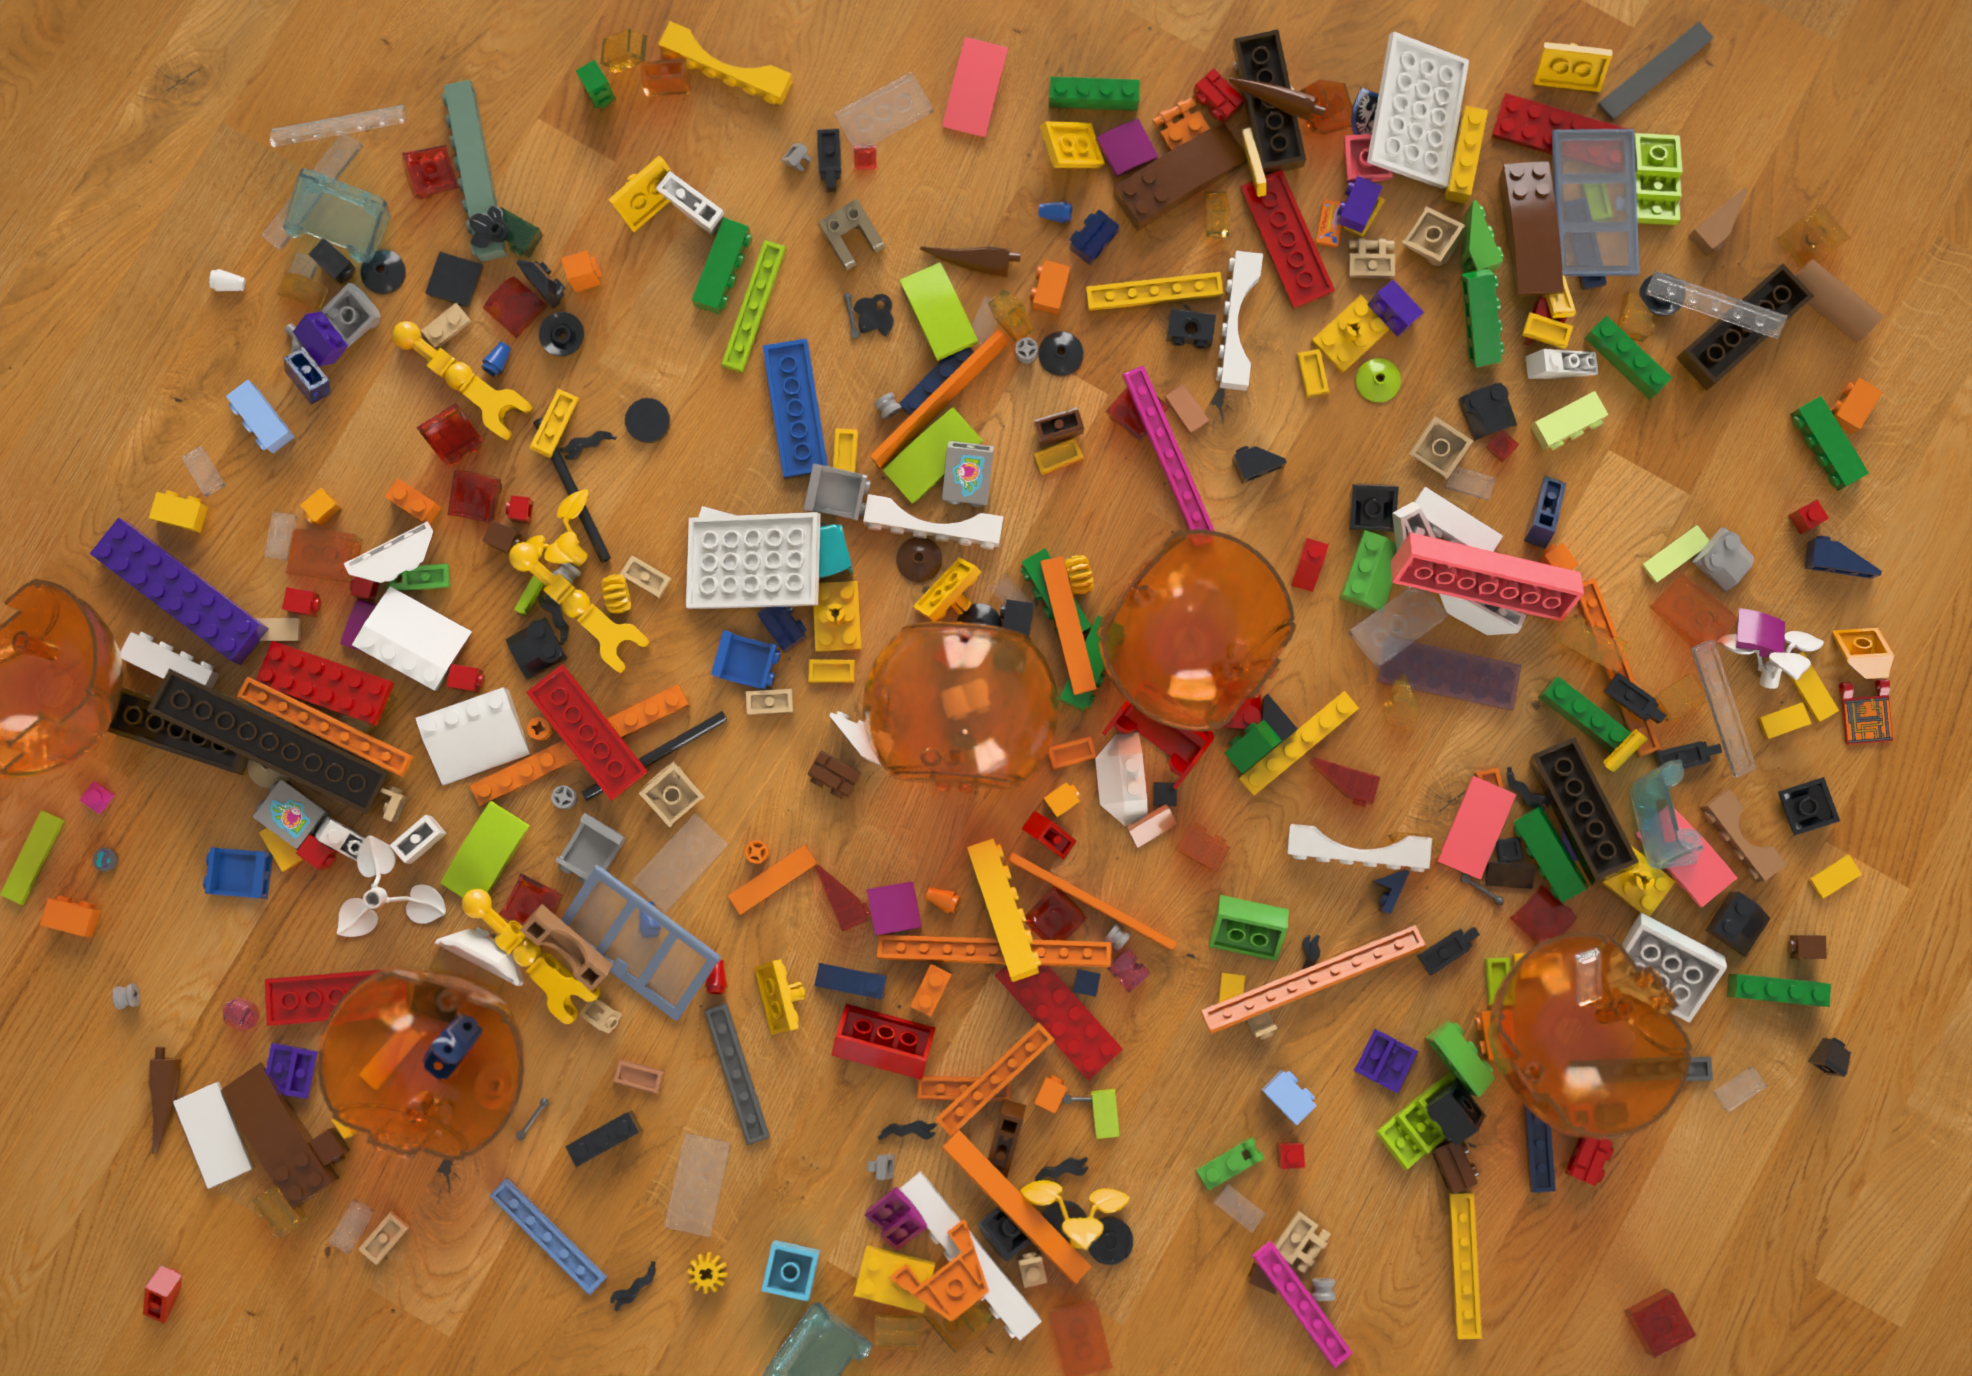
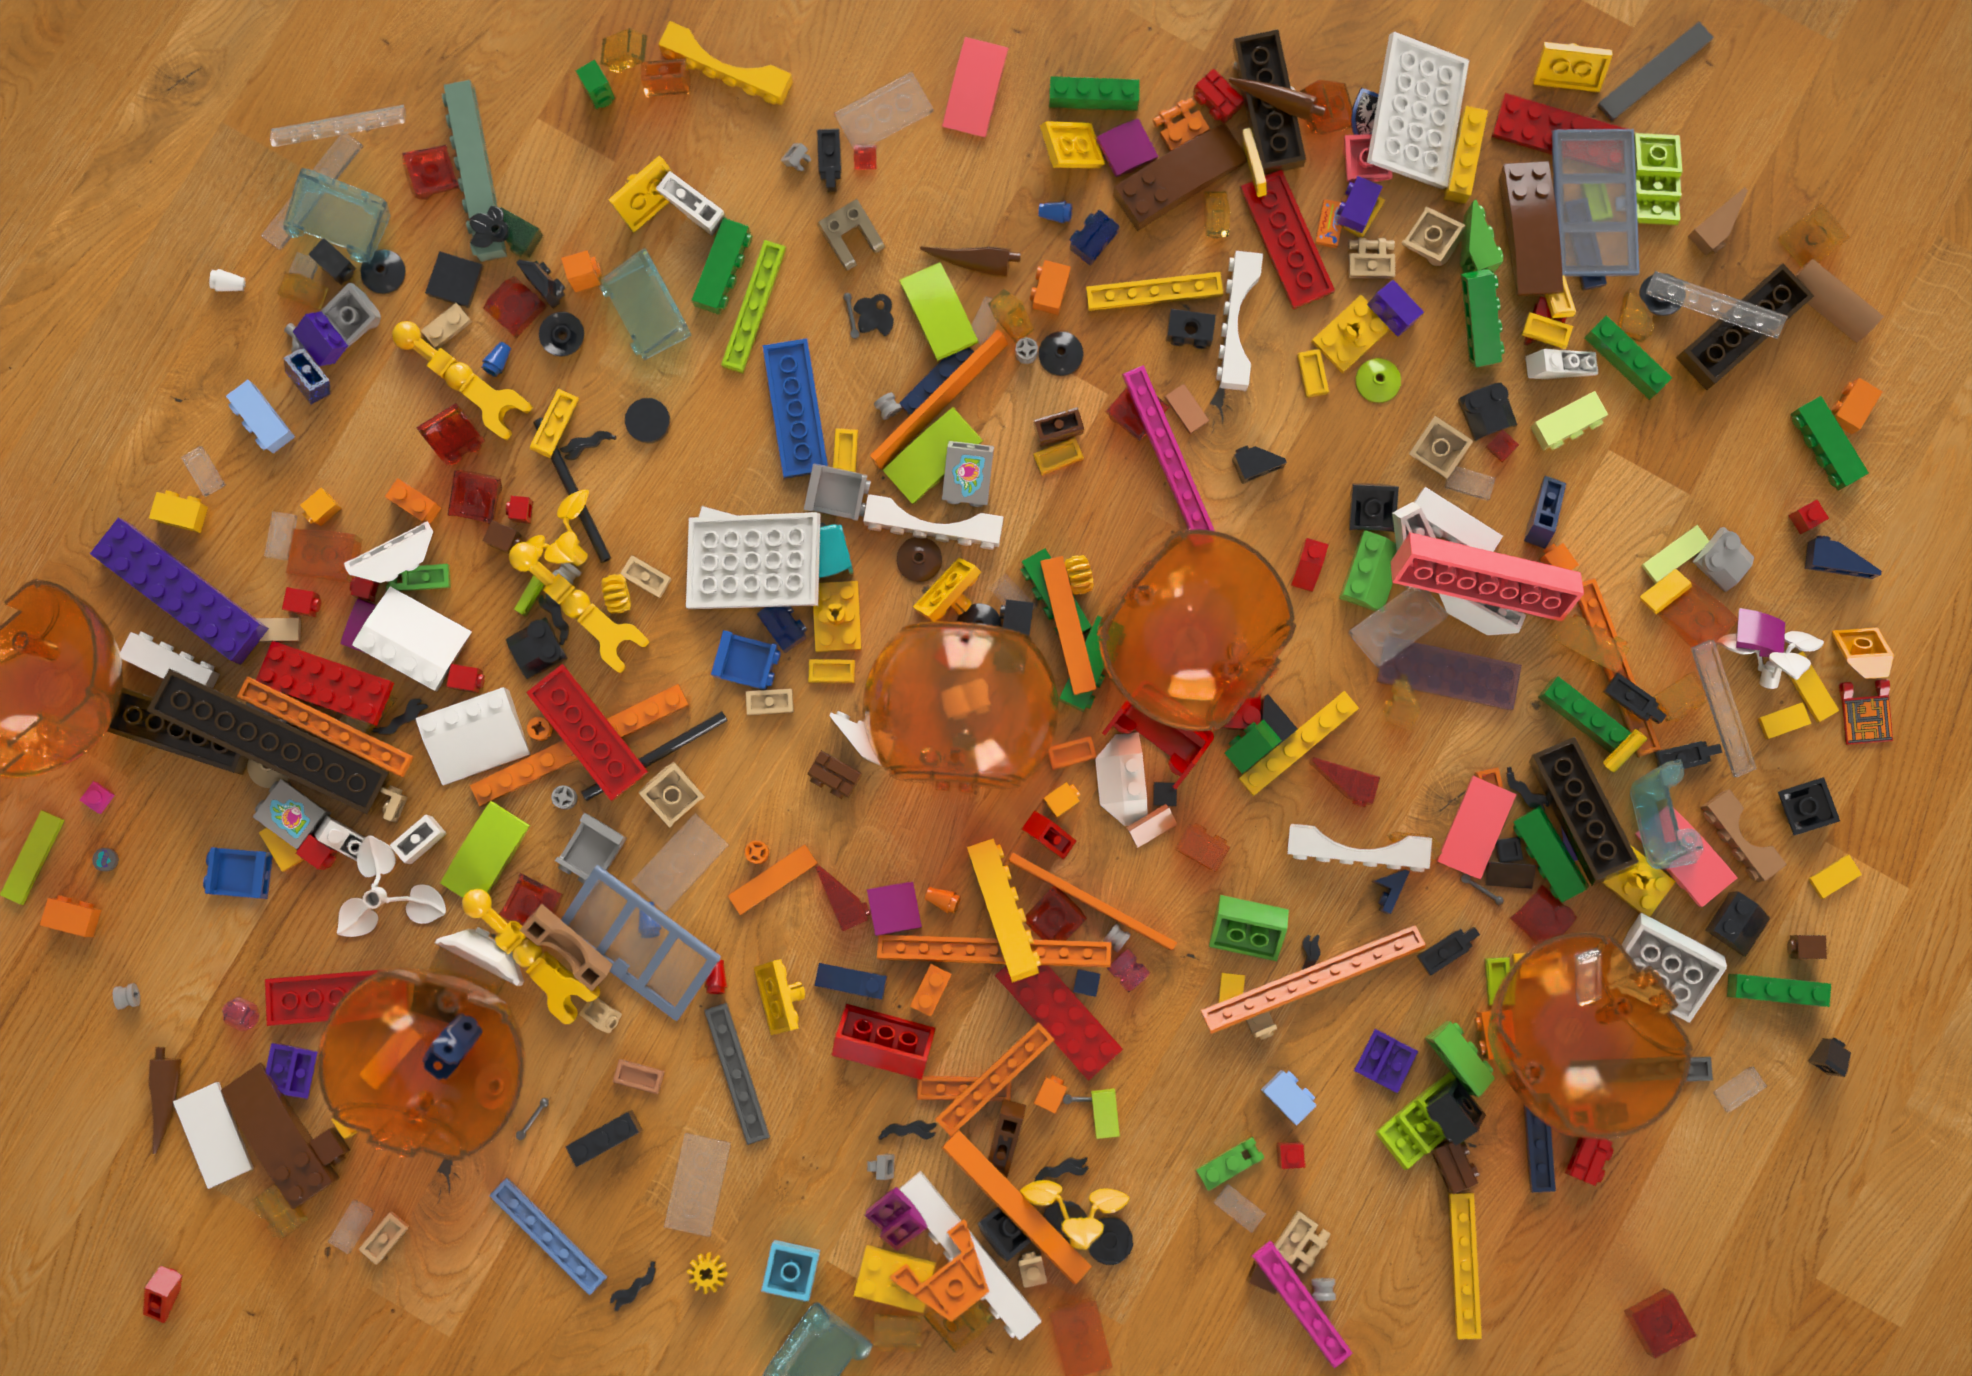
none -> black hair [373,699,428,735]
none -> clear light blue windscreen [599,248,692,360]
none -> yellow tile [1640,569,1692,614]

